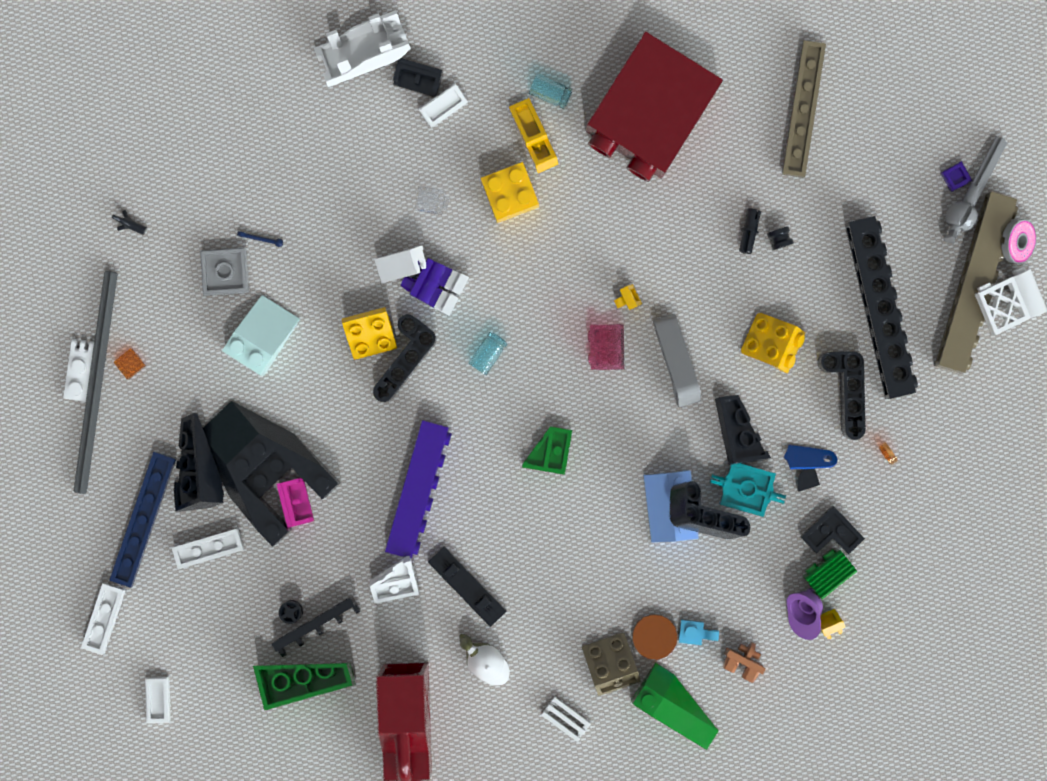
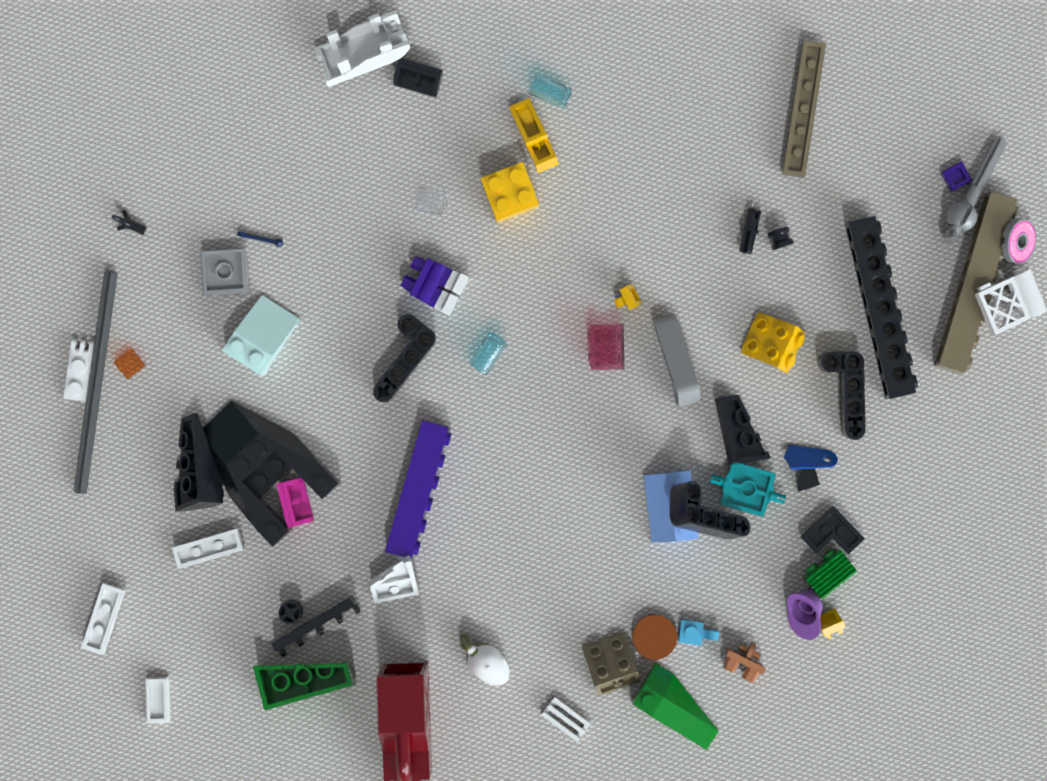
dark blue plate [109,452,176,588] -> none
yellow plate [341,307,397,360] -> none
white hinge [374,245,426,283] -> none
white tile [418,83,468,128] -> none
black hinge [428,546,507,627] -> none
green wing [522,426,573,475] -> none
dark red brick [586,31,723,182] -> none
clear orange tile [879,442,898,465] -> none

